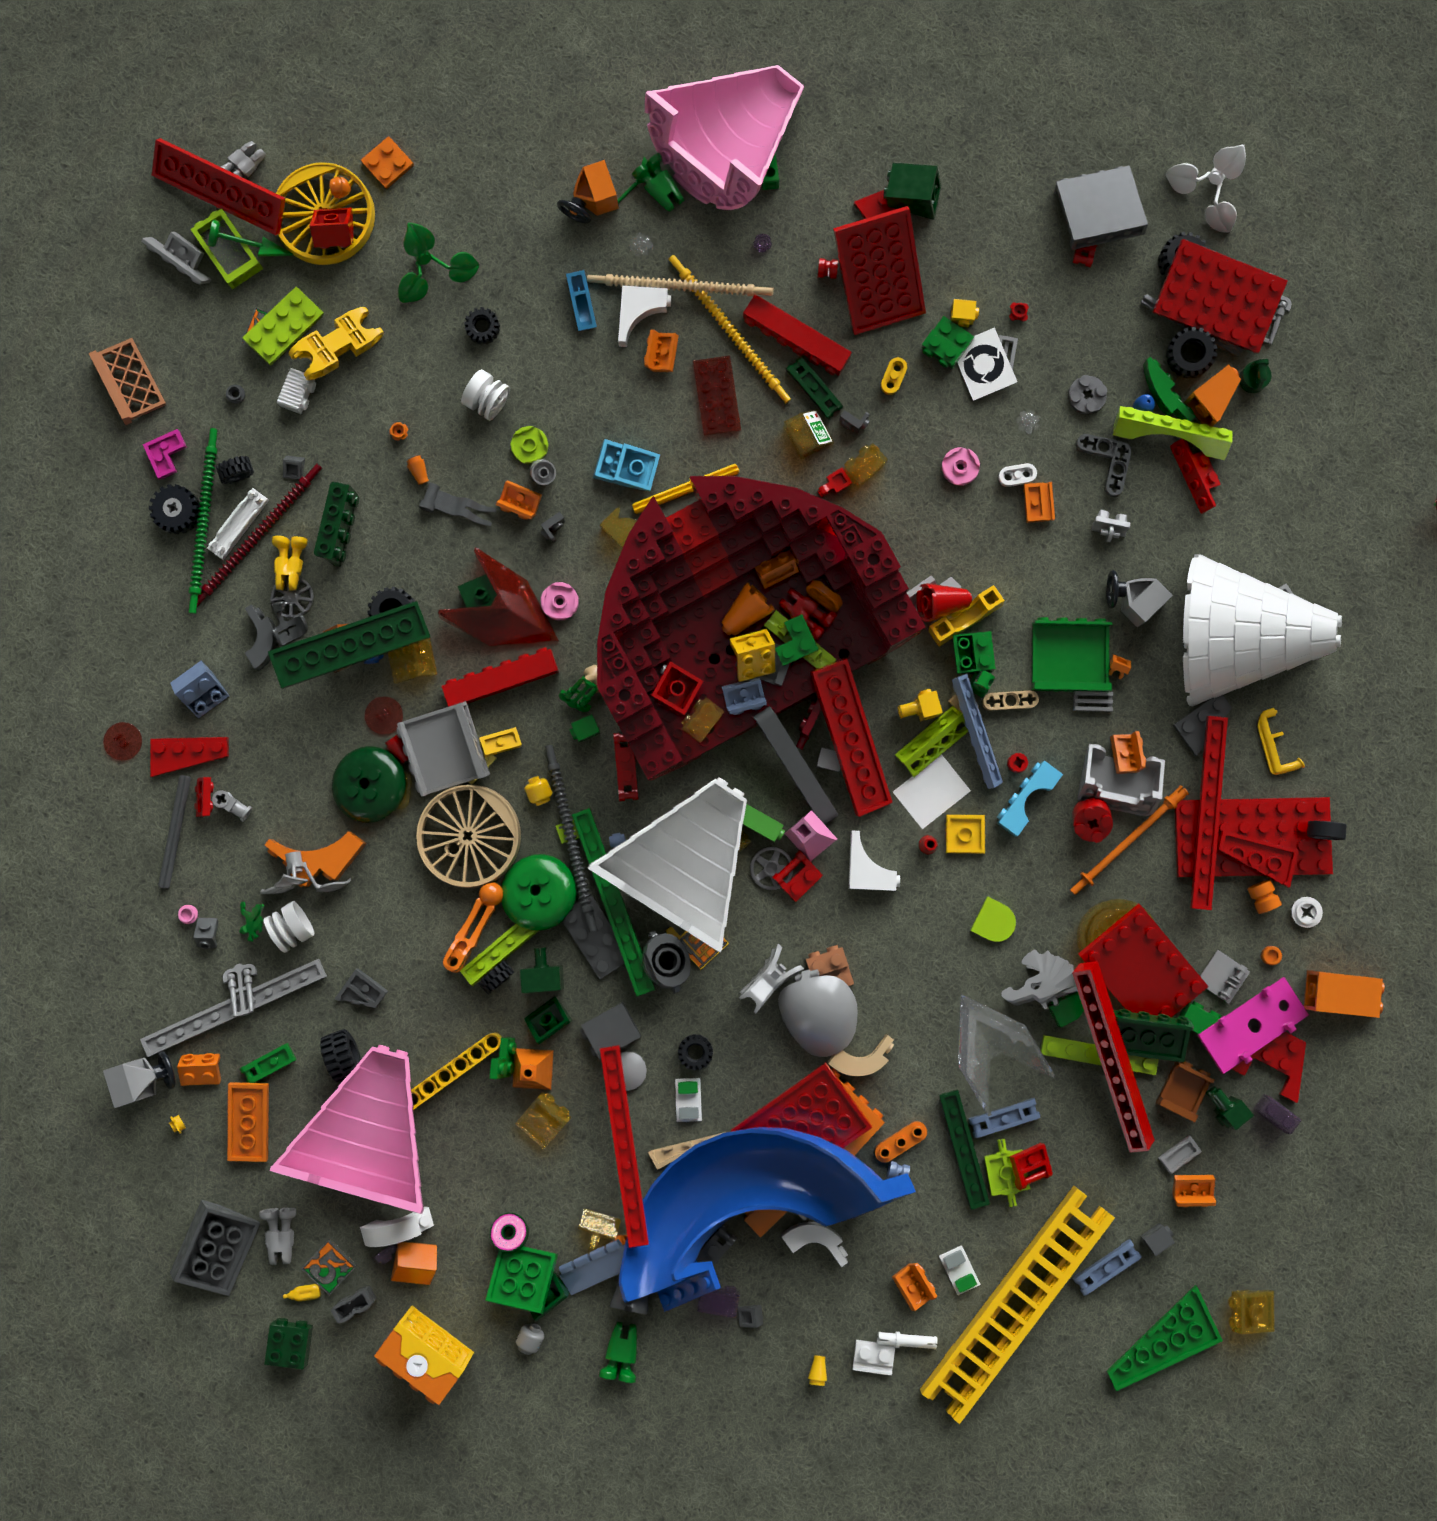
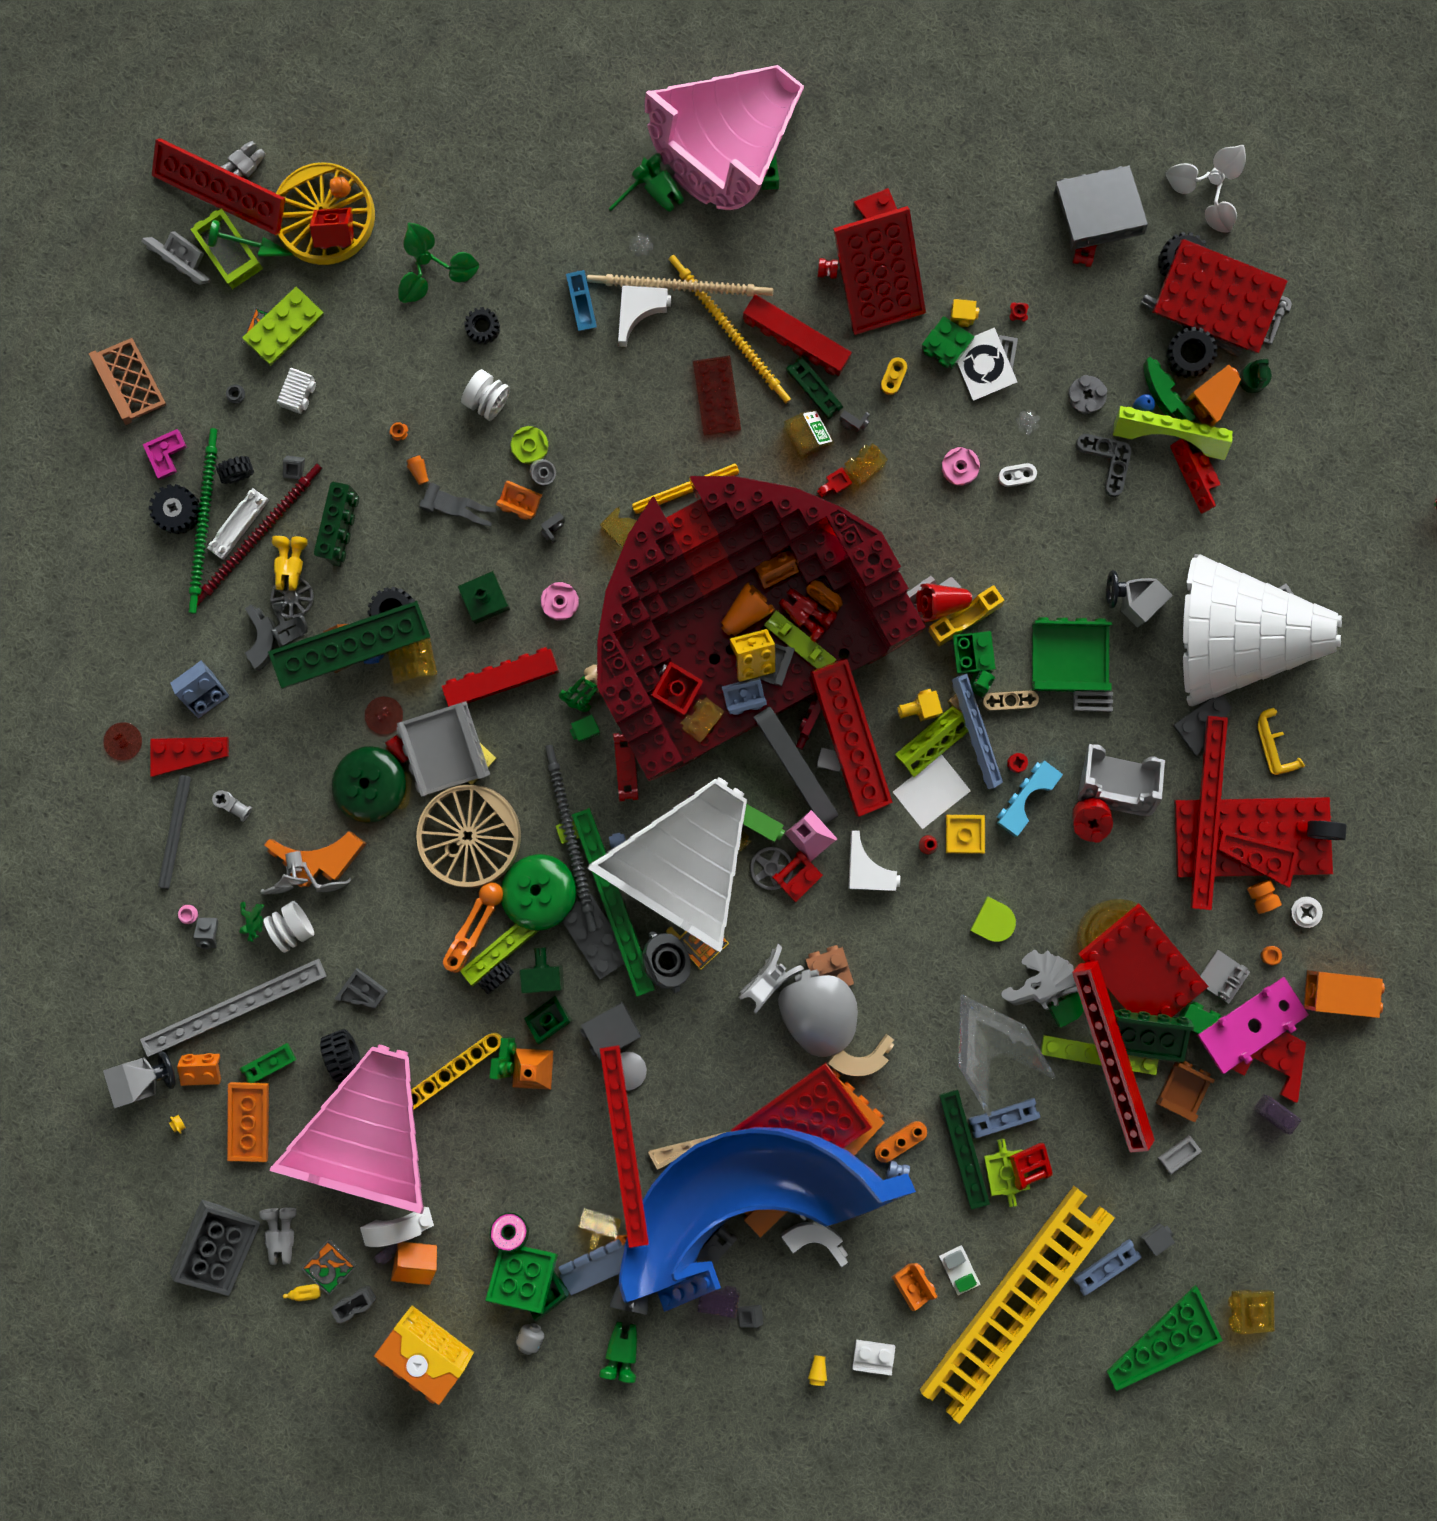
red plate [194,777,214,817] -> none
light grey piece [223,964,257,1017] -> none
dark green brick [264,1318,313,1369] -> none
yellow piece [288,307,384,380] -> none
orange plate [361,136,414,189] -> none
clear red windscreen [438,547,559,646] -> none
yellow plate [479,727,522,757] -> none
clear yellow plate [515,1092,572,1149] -> none
yellow head [524,776,553,806] -> none
orange piece [557,160,619,224] -> none
medium azure slope [593,439,660,491] -> none
orange bracket [644,330,679,372] -> none
piece [675,1078,702,1122] -> none
black tyre [678,1034,713,1070] -> none
clear purple plate [753,234,772,252] -> none
green plate [775,614,819,666] -> none
white pin [877,1332,937,1350] -> none
dark green slope [884,163,941,220] -> none
orange plate [1023,482,1055,523] -> none
orange bar [1070,785,1189,895] -> none
light grey hips [1091,510,1130,542] -> none
orange tile [1109,654,1131,679] -> none
orange bracket [1110,731,1146,774] -> none
orange bracket [1173,1175,1216,1207] -> none
dark green brick [1206,1086,1254,1130] -> none

